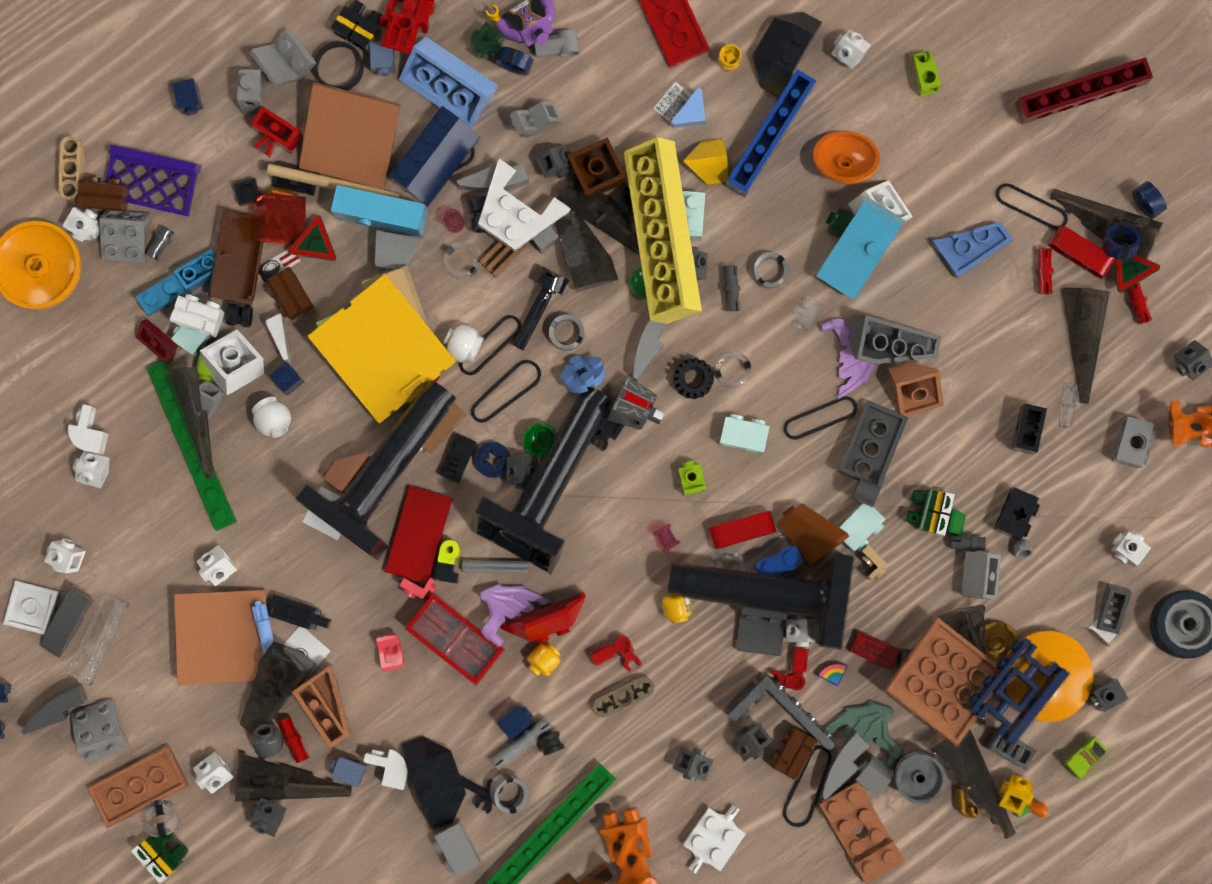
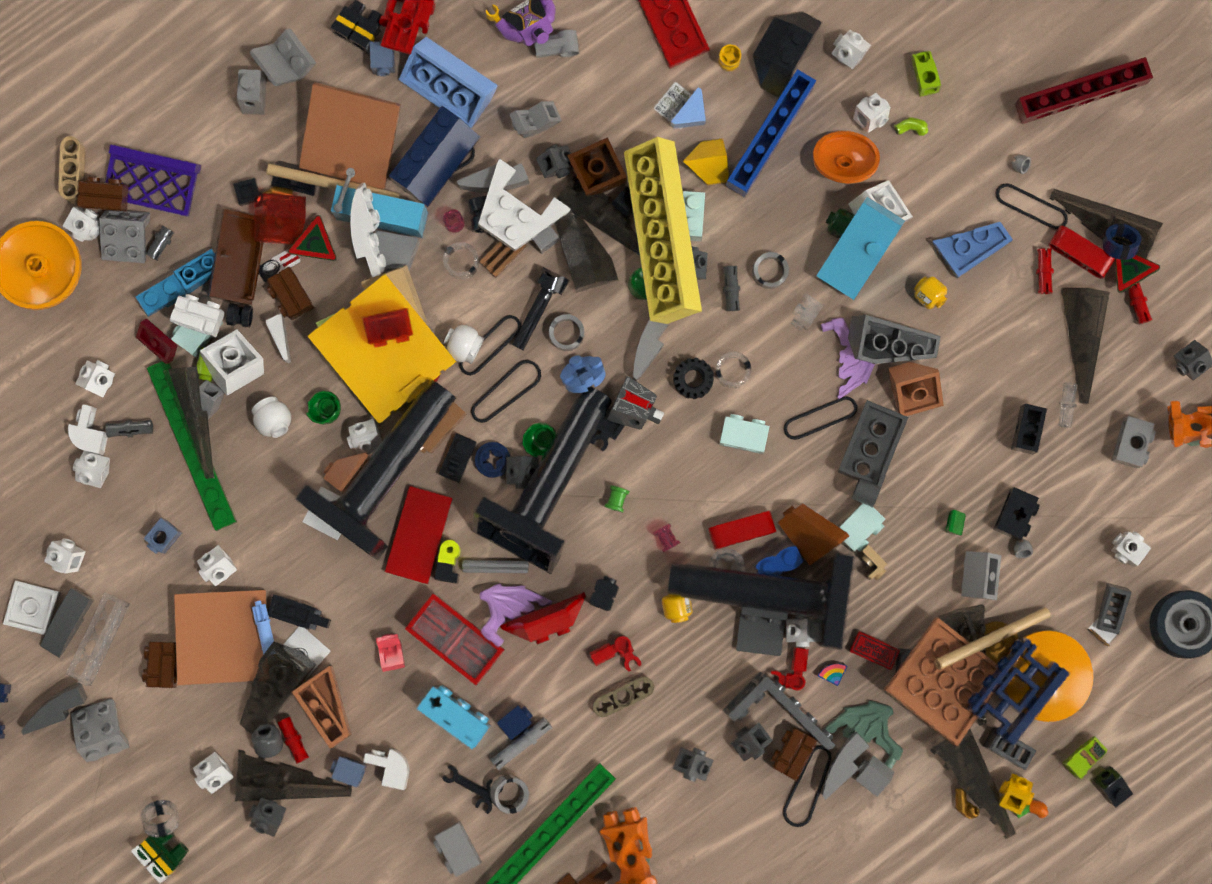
nougat tile [87,746,189,828] -> none
dark blue brick [172,79,203,115] -> none
red brick [250,106,303,158] -> none
dark blue brick [269,362,304,396] -> none
black tyre [314,41,364,91] -> none
coral bracket [400,578,437,600] -> none
black wedge [402,736,466,830] -> none
clear green brick [470,22,505,61] -> none
dark blue piece [496,46,534,76] -> none
yellow head [527,643,561,677] -> none
pearl dark grey wheel [538,731,565,756] -> none
lime brick [678,461,707,496] -> none
white plate [683,804,746,873] -> none
nougat piece [818,781,905,884] -> none
flat silver wheel [894,750,946,804] -> none
dark green hips [906,489,955,537] -> none
dark grey pin [951,534,986,552] -> none
dark grey brick [1089,678,1128,712] -> none
dark blue piece [1132,181,1167,219] -> none
none -> white brick [75,360,115,397]
none -> dark grey pin [106,419,153,438]
none -> reddish brown brick [142,642,177,688]
none -> sand blue brick [144,518,182,554]
none -> green hair [306,391,341,425]
none -> light grey hinge [334,168,355,212]
none -> white brick [347,418,382,455]
none -> white slope [350,183,386,277]
none -> clear red slope [362,308,413,348]
none -> medium azure piece [417,685,491,749]
none -> black brick [589,576,619,611]
none -> bright green bush [604,485,630,513]
none -> white brick [853,93,891,133]
none -> lime arm [894,117,928,136]
none -> yellow head [914,276,947,309]
none -> tan piece [934,607,1051,670]
none -> light grey hinge [1012,155,1031,174]
none -> black bracket [1093,766,1133,808]

